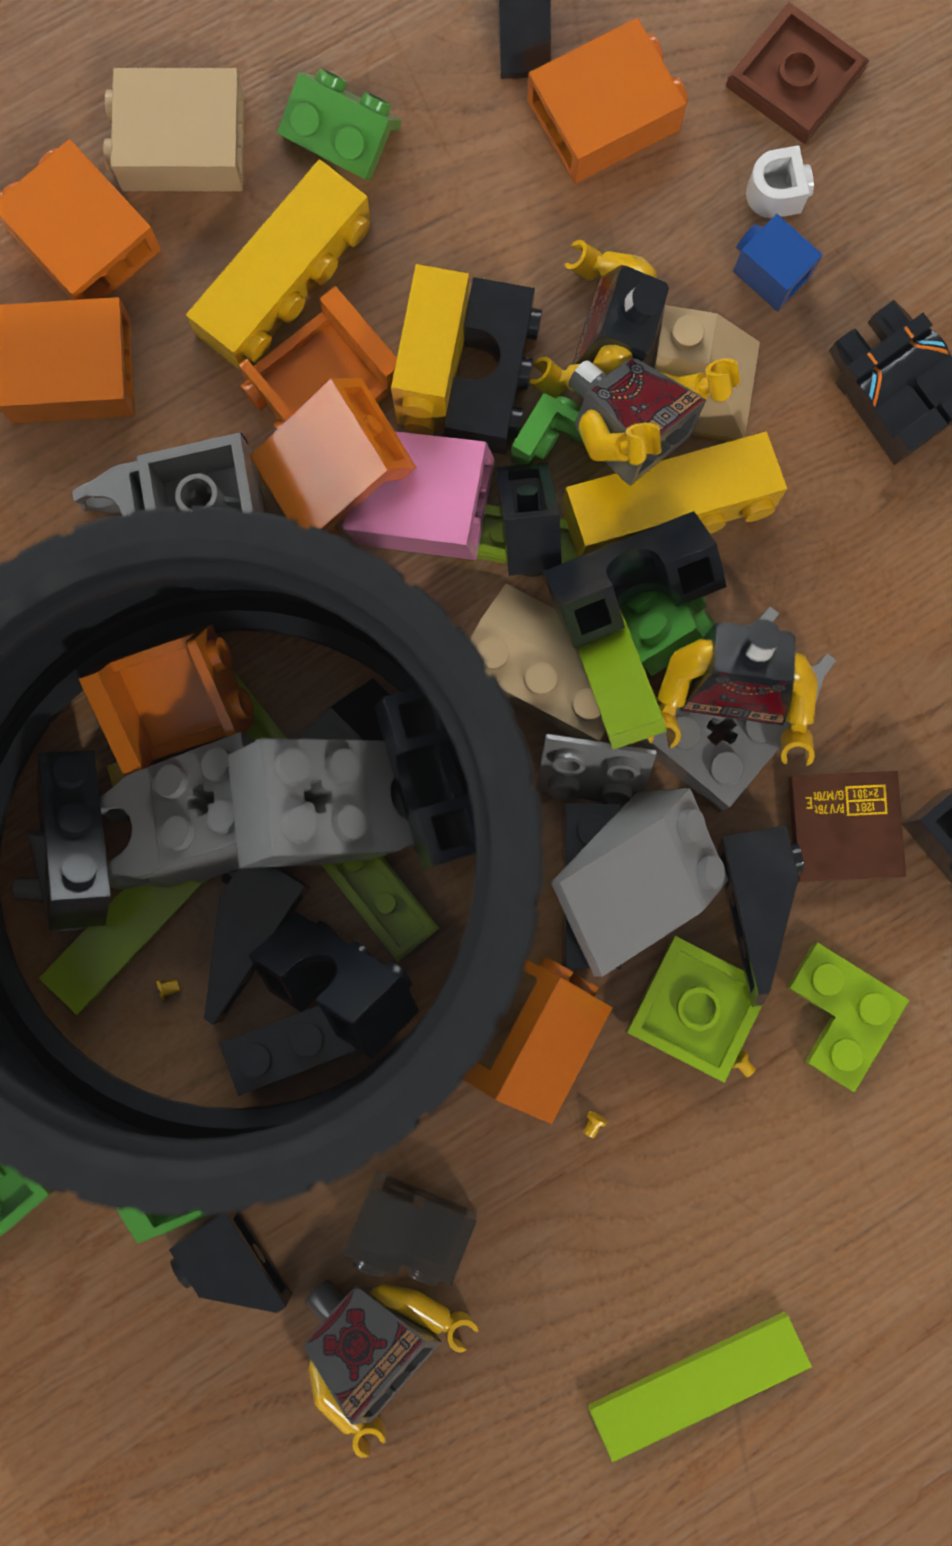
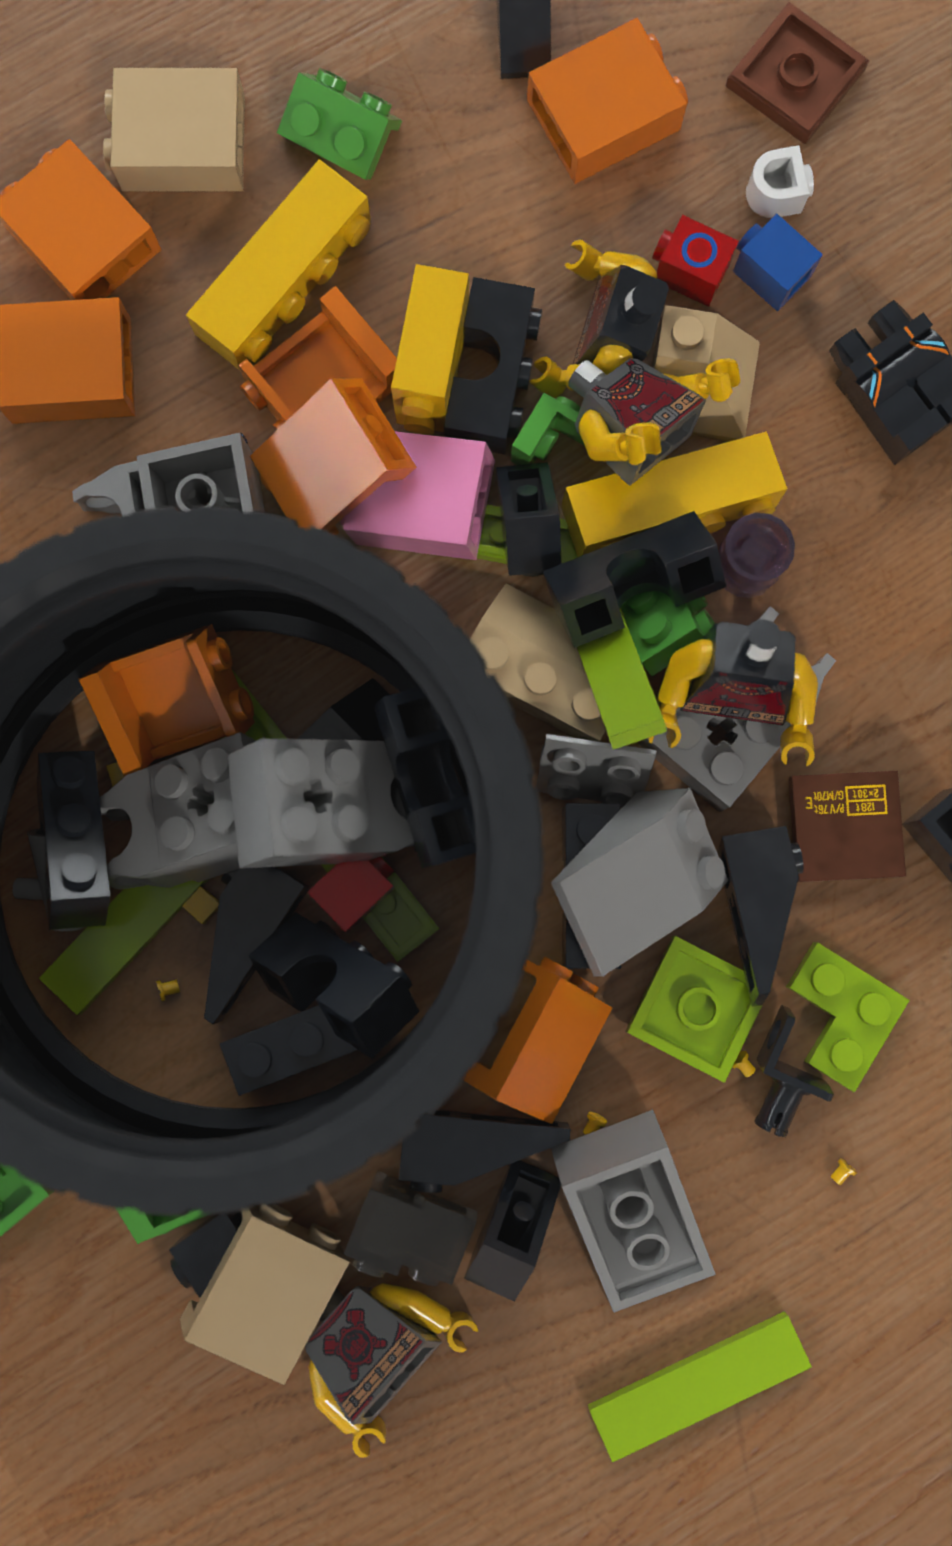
none -> tan panel [180,1203,350,1385]
none -> yellow piece [182,886,219,924]
none -> red brick [307,857,395,933]
none -> black slope [399,1109,571,1193]
none -> black slope [464,1160,561,1301]
none -> light grey slope [551,1110,716,1312]
none -> red brick [652,214,739,307]
none -> wheel [718,513,795,597]
none -> black bracket [754,1005,834,1137]
none -> yellow piece [831,1158,857,1185]

